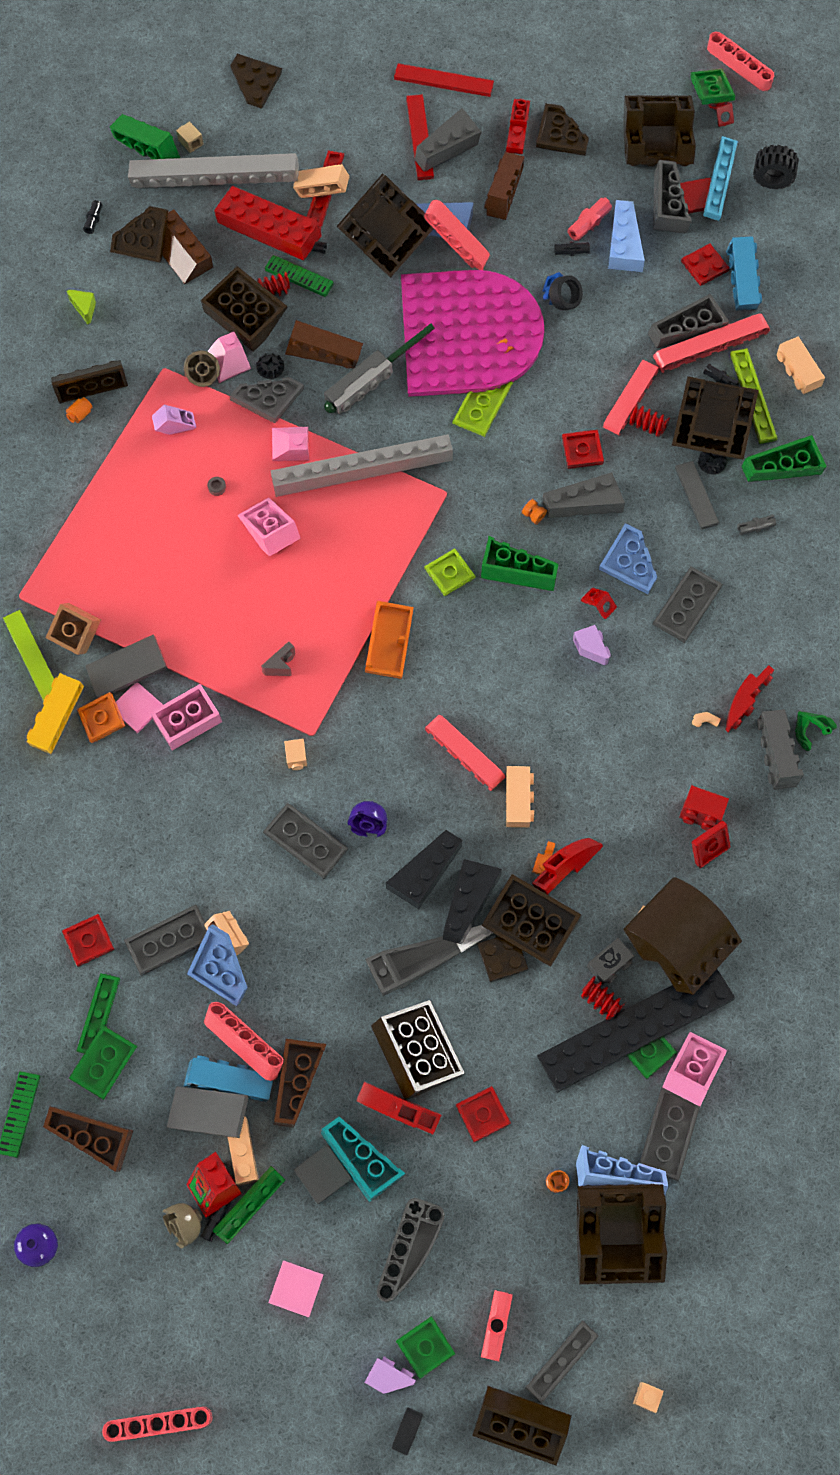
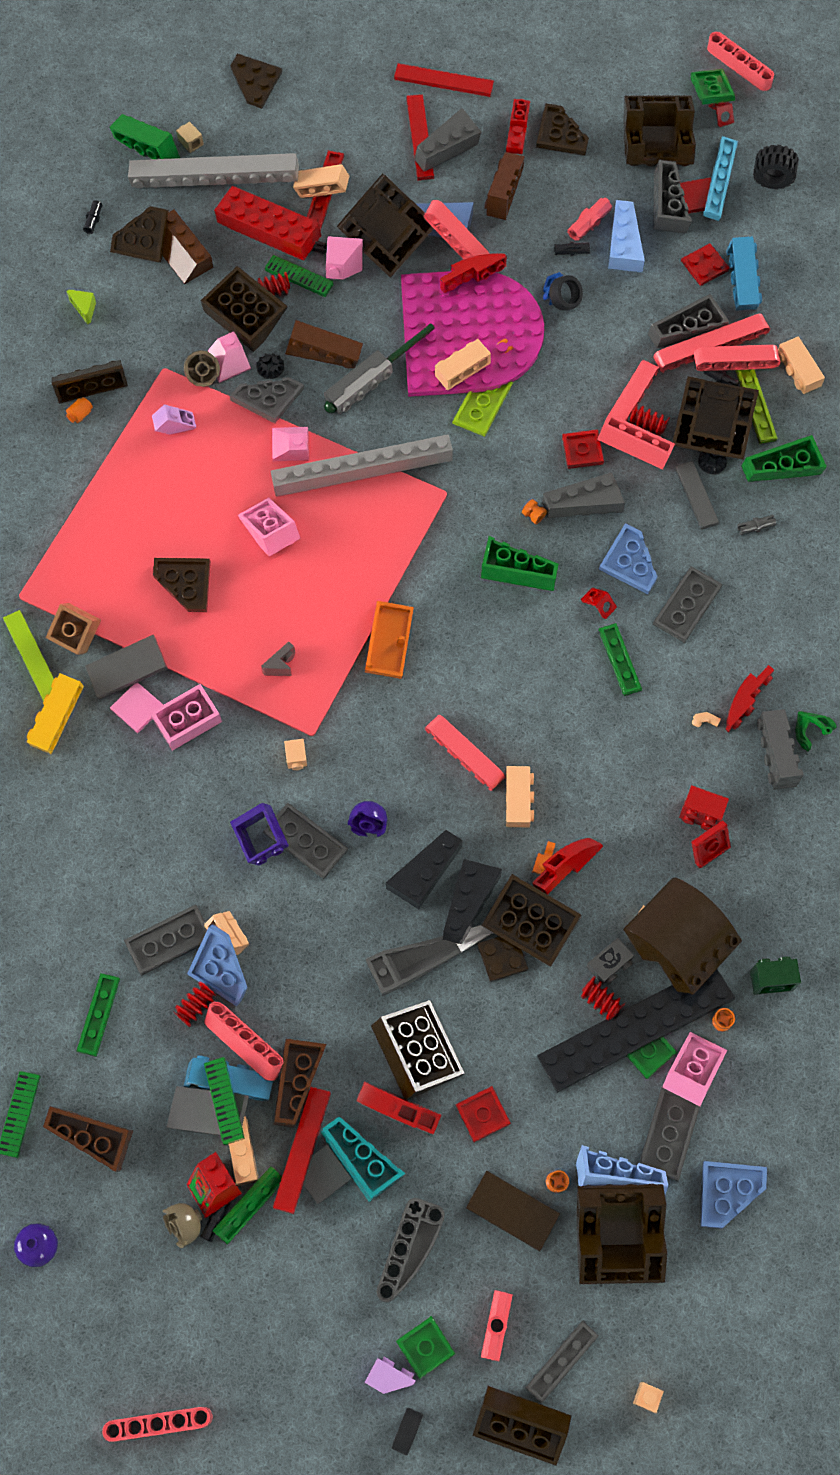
red tile [62,914,115,967] -> none
green tile [68,1025,137,1100] -> none
orange tile [77,692,125,743] -> none
dark grey tile [207,477,226,496] -> none
bright pink tile [269,1261,324,1317] -> none
lime tile [424,548,476,596] -> none
lavender slope [573,625,611,665] -> none
none -> dark brown plate [153,558,210,612]
none -> red piece [174,981,216,1027]
none -> green tile [204,1057,245,1145]
none -> dark purple window [230,803,289,866]
none -> red tile [273,1087,331,1214]
none -> bright pink slope [326,236,363,279]
none -> light nougat brick [435,339,491,391]
none -> red slope [440,253,507,293]
none -> dark brown tile [466,1170,560,1252]
none -> coral brick [597,414,675,470]
none -> green tile [598,623,642,696]
none -> coral beam [693,345,781,371]
none -> medium blue plate [700,1161,767,1229]
none -> orange wheel [712,1008,735,1032]
none -> dark green brick [750,956,801,995]

